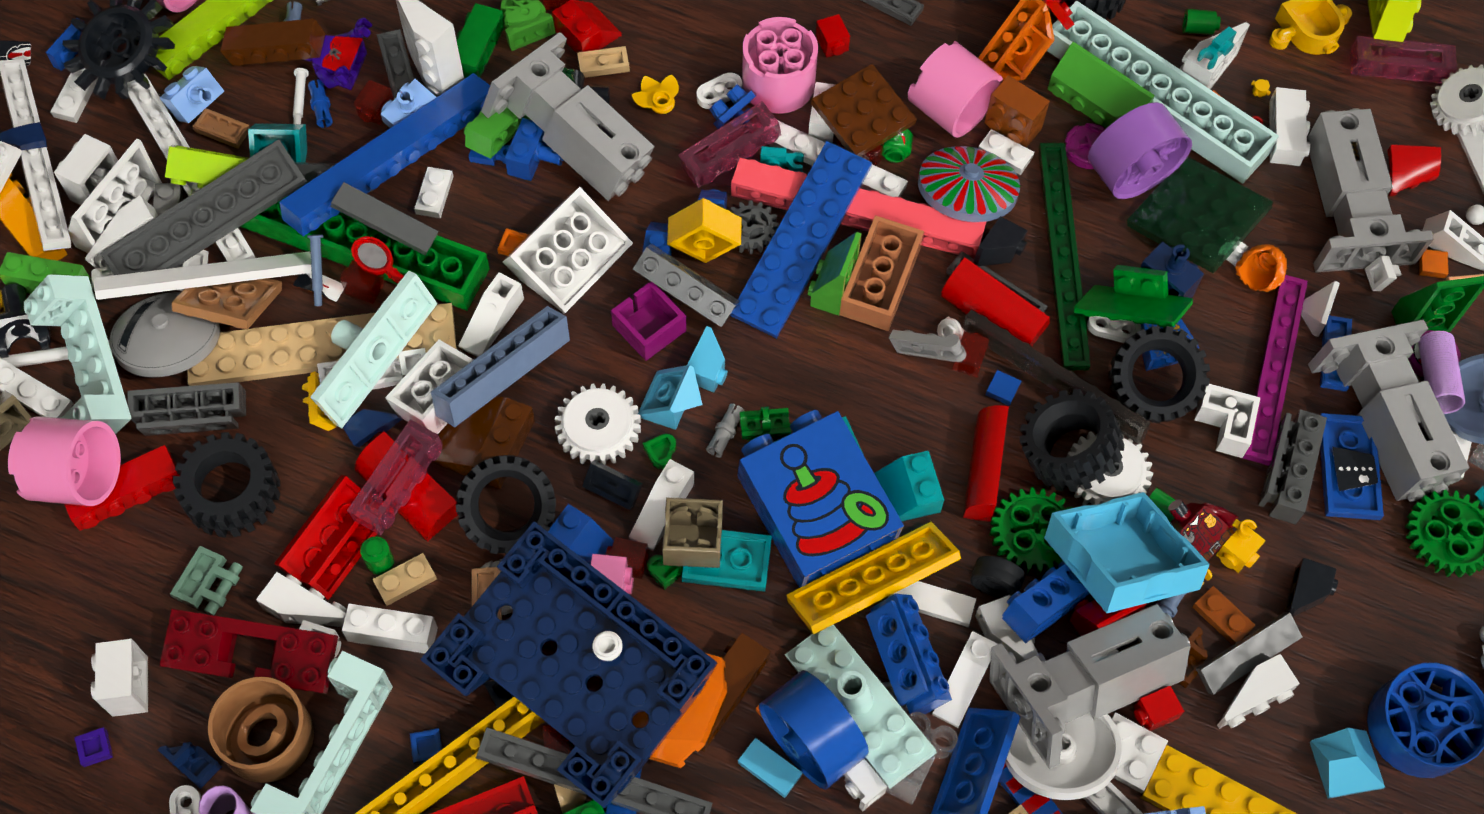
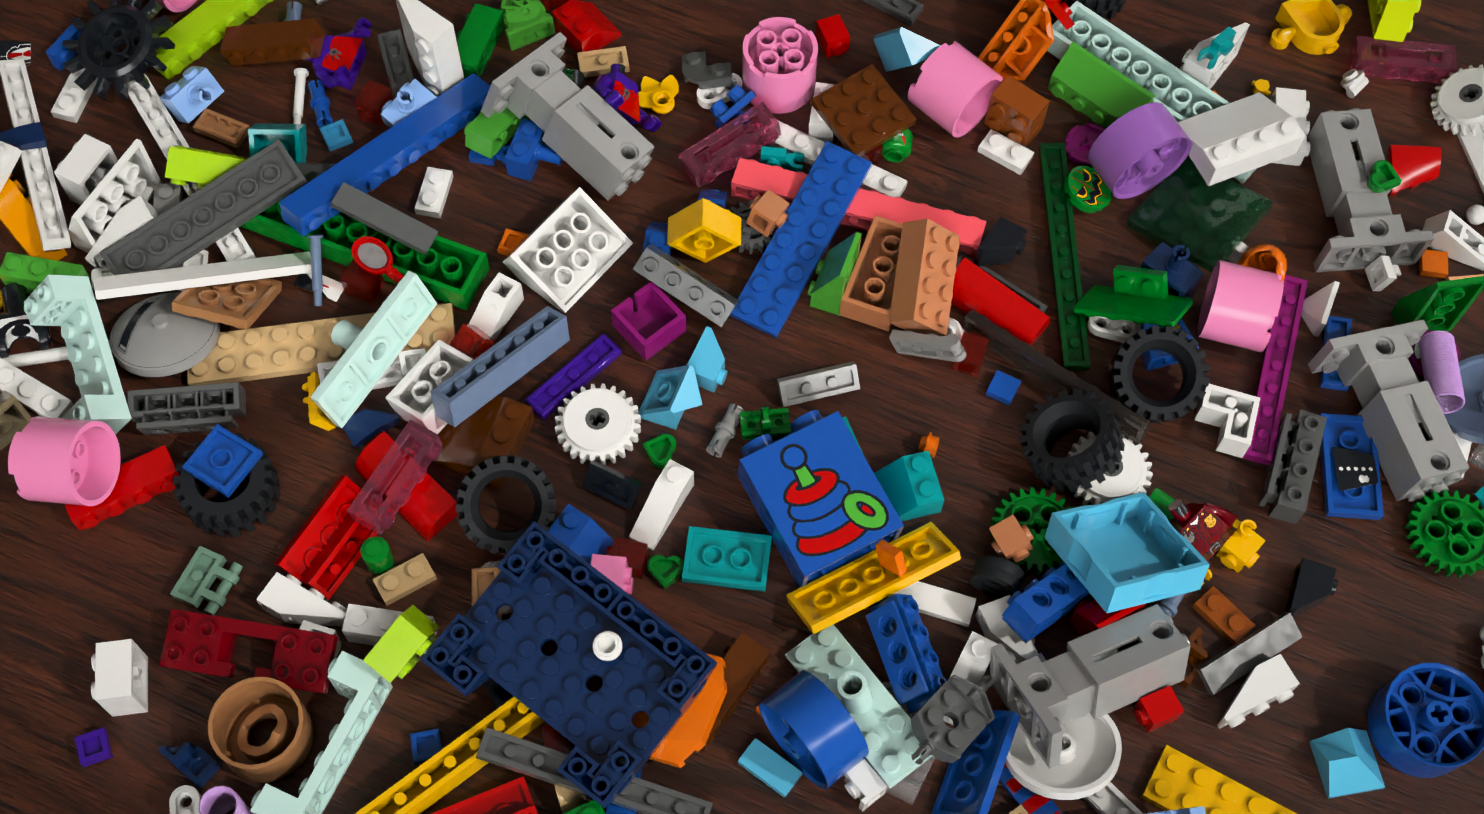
dark tan piece [663,497,723,568] -> none
dish [918,146,1020,222] -> none
red brick [963,405,1009,522] -> none
white plate [1112,712,1168,793] -> none
green brick [1182,9,1221,35] -> none
none -> blue tile [182,424,263,498]
none -> dark azure tile [319,119,353,152]
none -> lime brick [363,605,439,683]
none -> clear red brick [449,323,495,360]
none -> dark purple tile [525,333,622,420]
none -> dark purple torso [593,64,662,132]
none -> dark grey plate [681,51,733,89]
none -> nougat brick [746,189,790,237]
none -> light grey plate [777,361,860,407]
none -> medium azure slope [873,27,941,72]
none -> orange tile [875,540,907,577]
none -> nougat brick [889,218,960,336]
none -> dark grey plate [911,674,995,764]
none -> orange plate [918,432,939,458]
none -> nougat brick [989,515,1034,562]
none -> green tile [1064,166,1111,214]
none -> white slope [1178,92,1305,186]
none -> bright pink brick [1197,260,1284,352]
none -> white plate [1340,69,1369,98]
none -> green tile [1367,160,1402,193]

